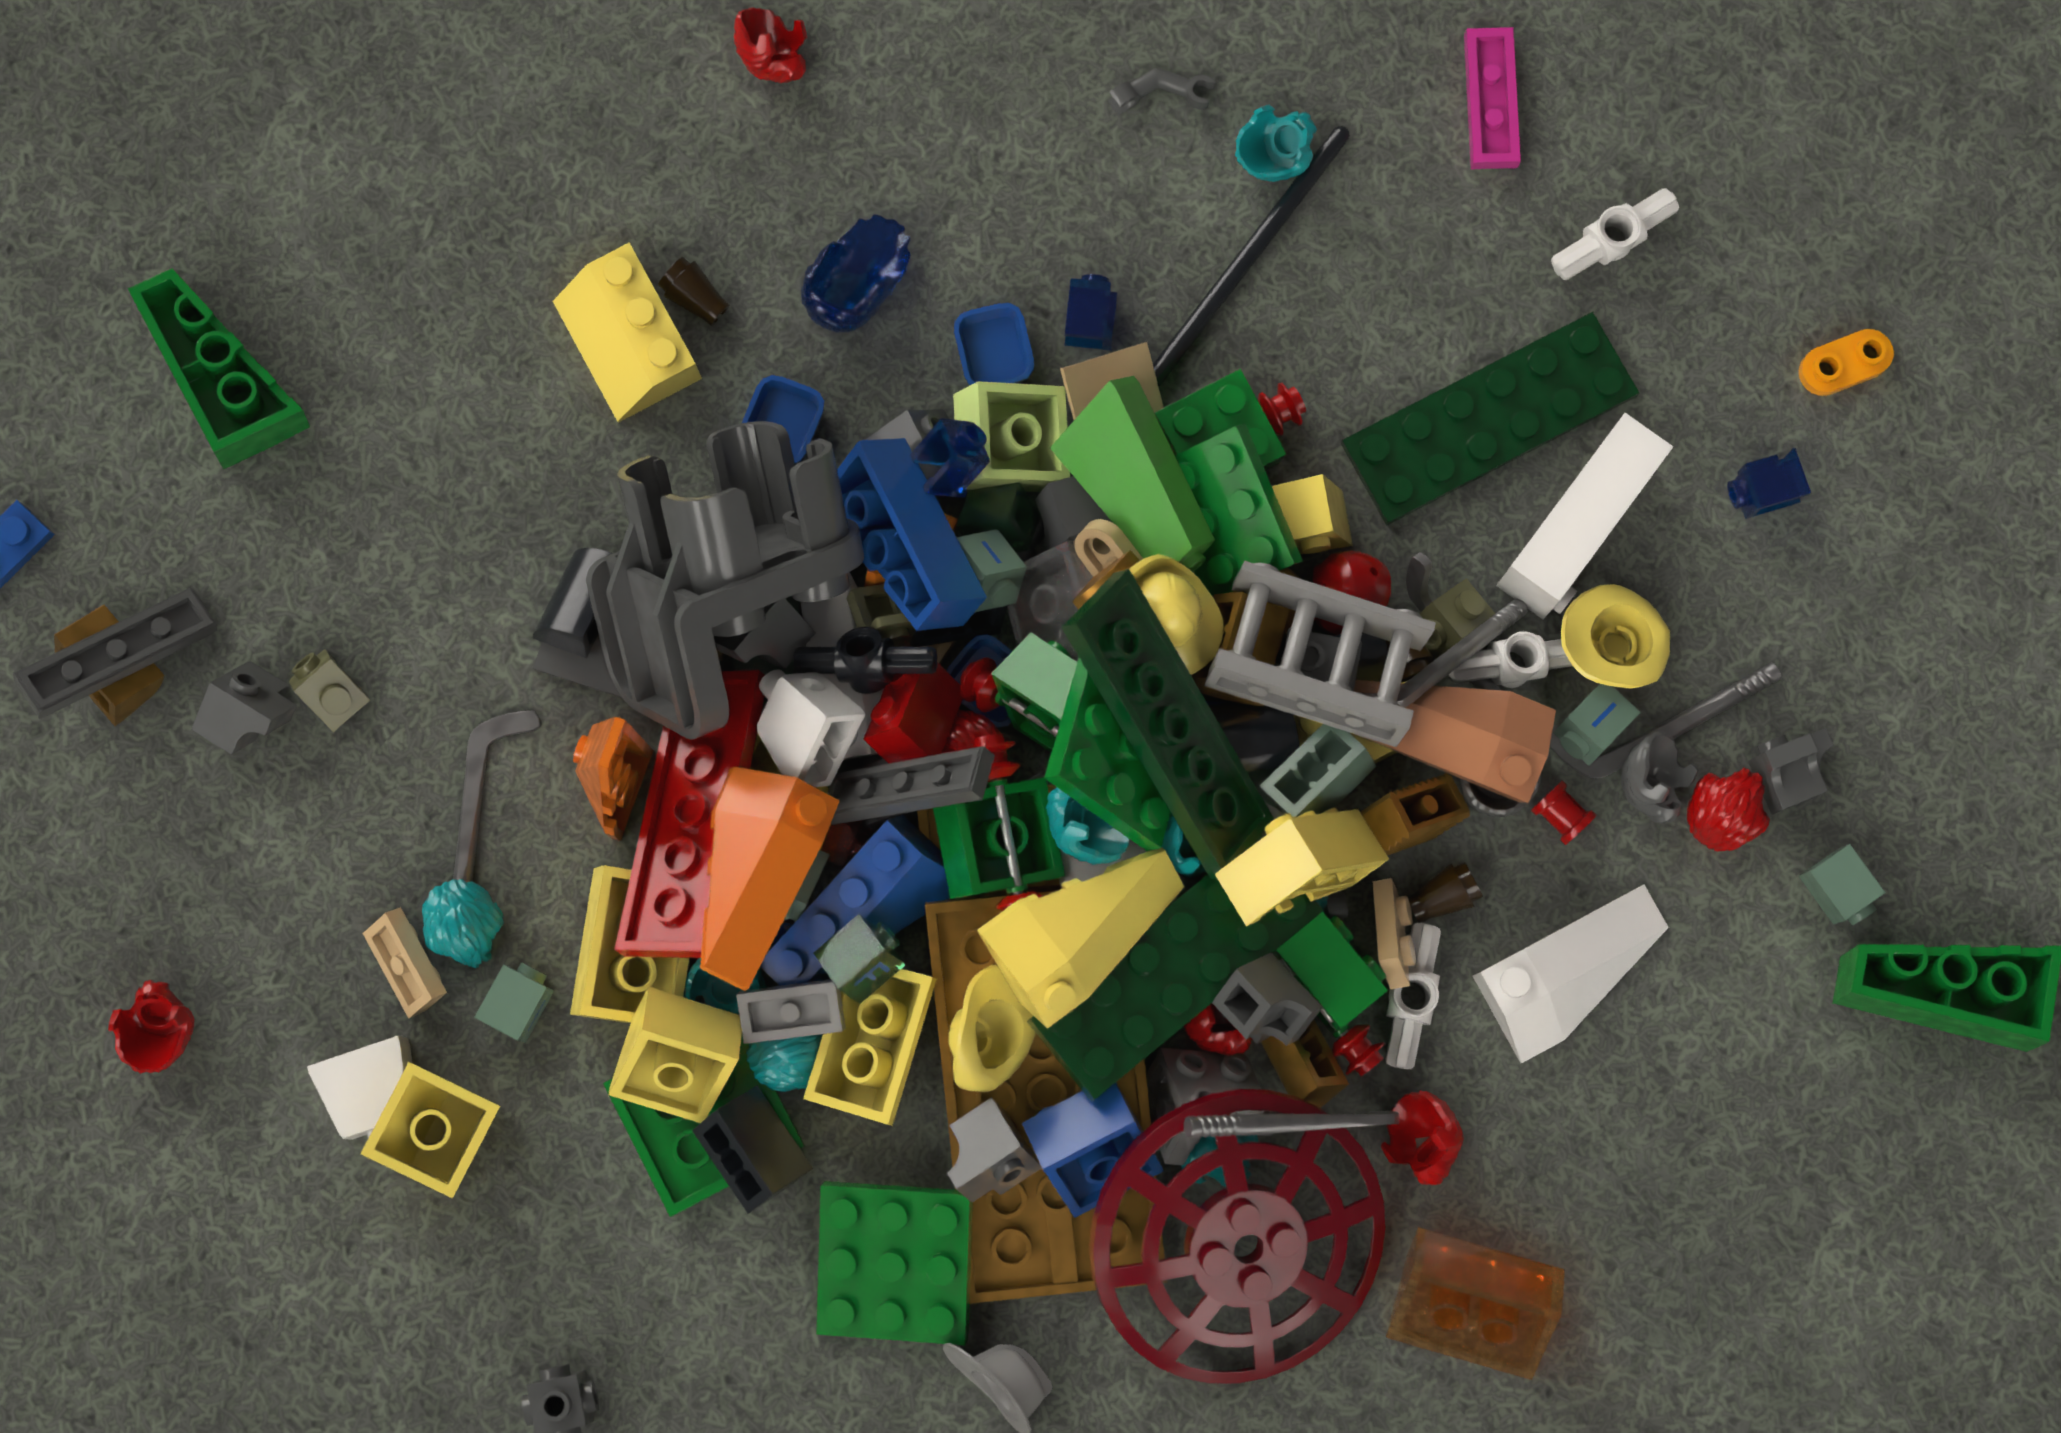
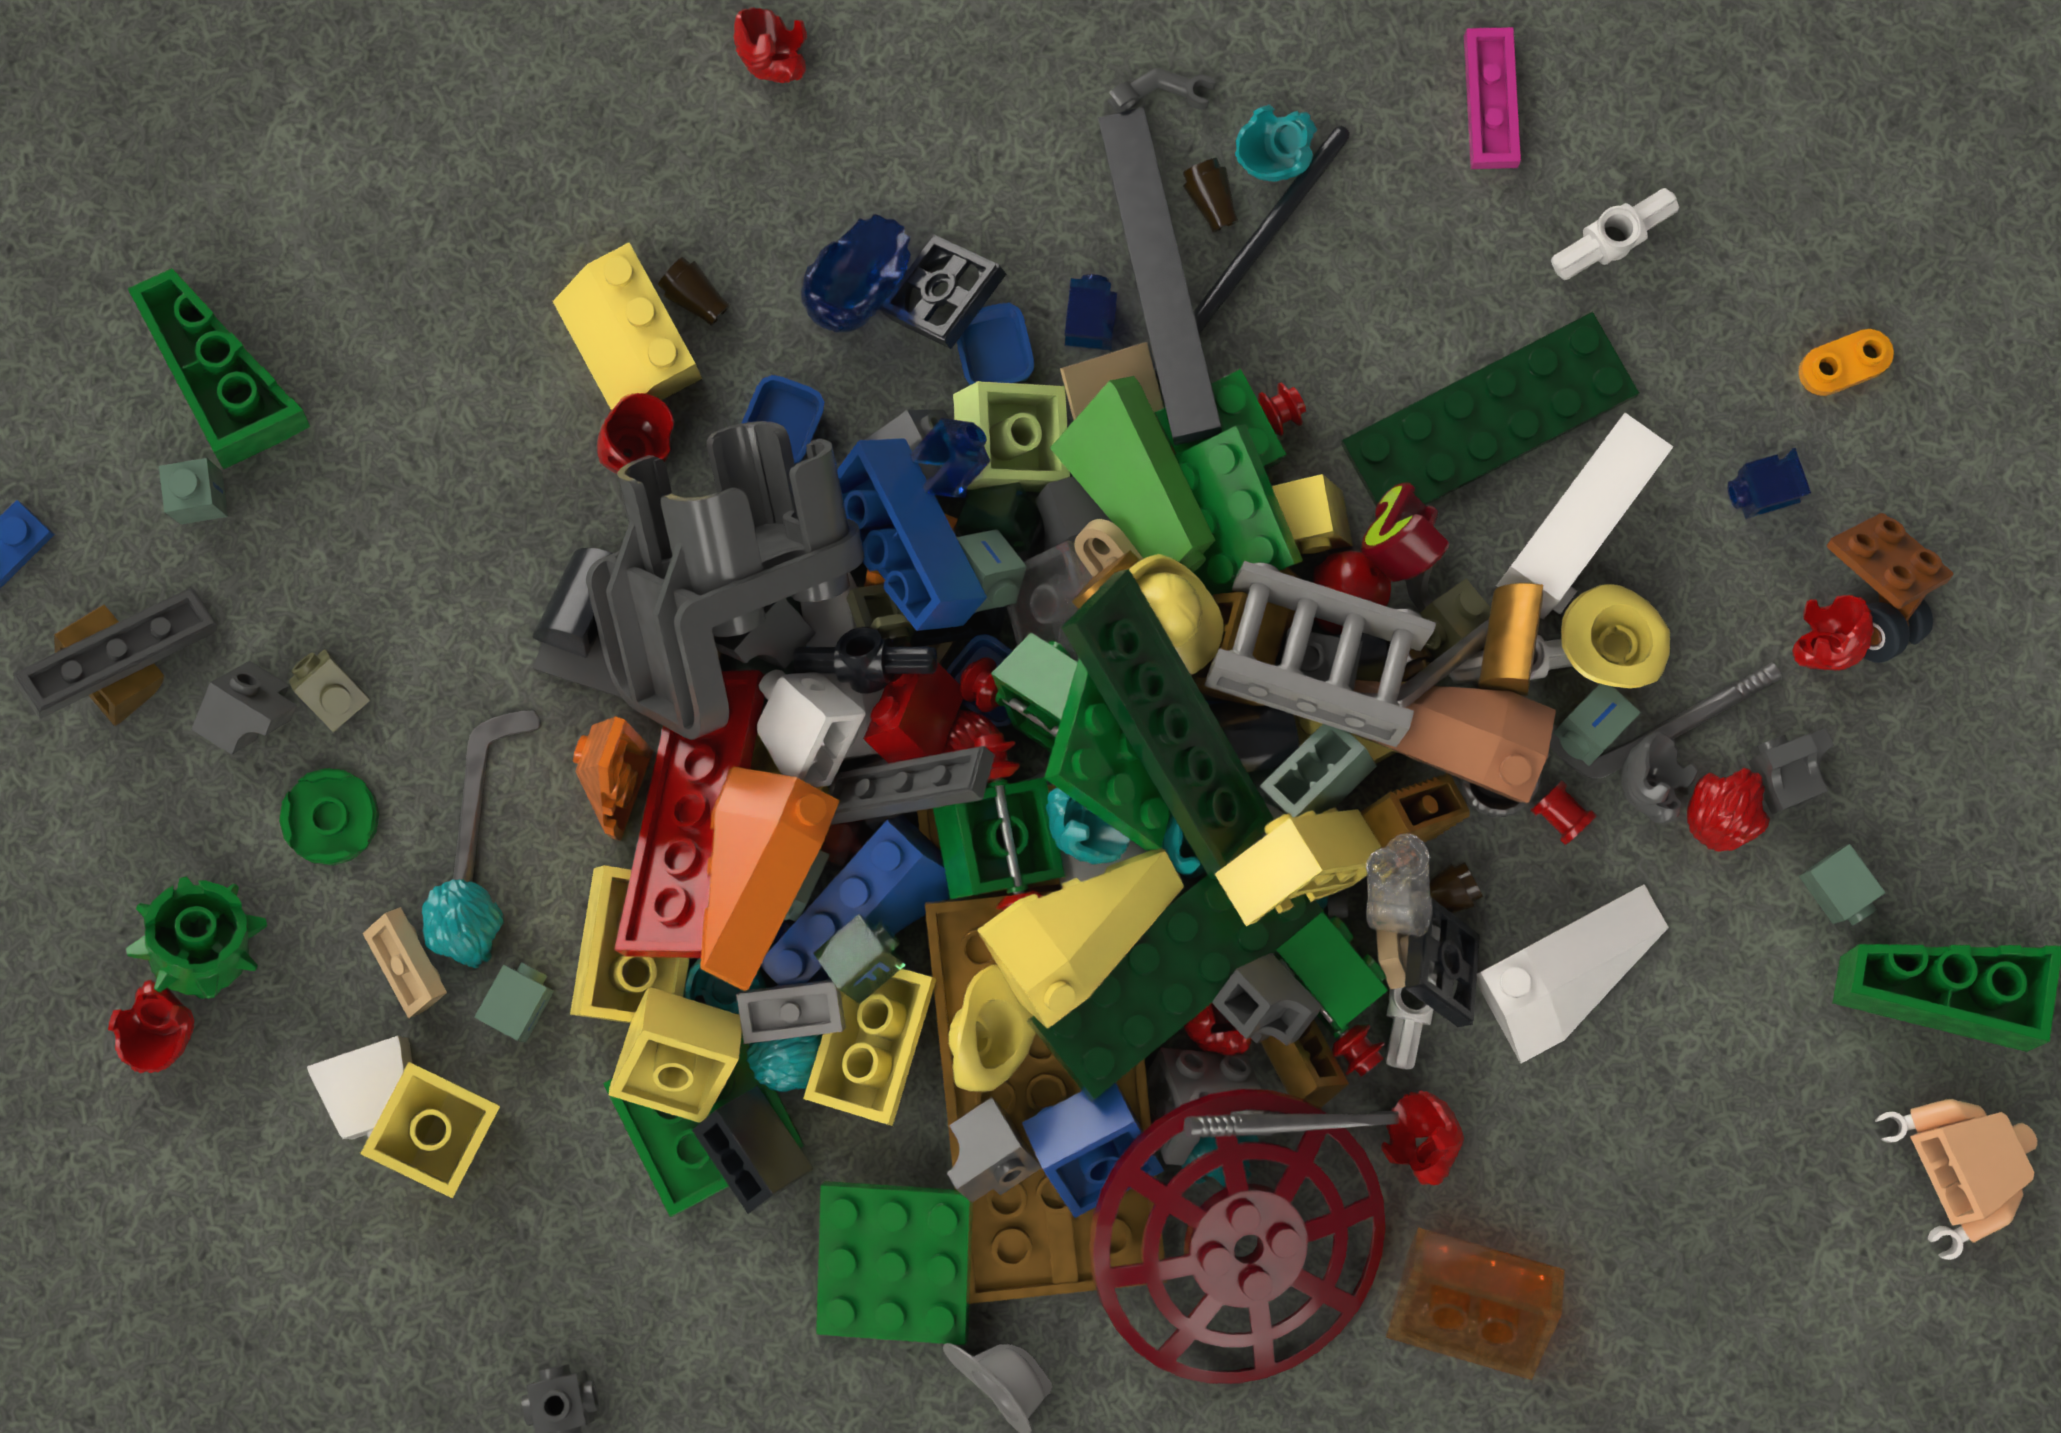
none -> green brick [126,877,267,999]
none -> sand green brick [159,458,228,525]
none -> green tile [279,768,379,866]
none -> red helmet [597,393,674,474]
none -> black piece [879,235,1007,349]
none -> black tile [1098,107,1222,446]
none -> dark brown cone [1183,158,1238,233]
none -> dark red animal [1361,482,1449,582]
none -> clear piece [1366,833,1432,937]
none -> black piece [1404,894,1480,1027]
none -> pearl gold brick [1478,583,1543,696]
none -> red hair [1792,595,1874,671]
none -> dark orange plate [1827,513,1954,663]
none -> light nougat torso [1875,1099,2037,1260]

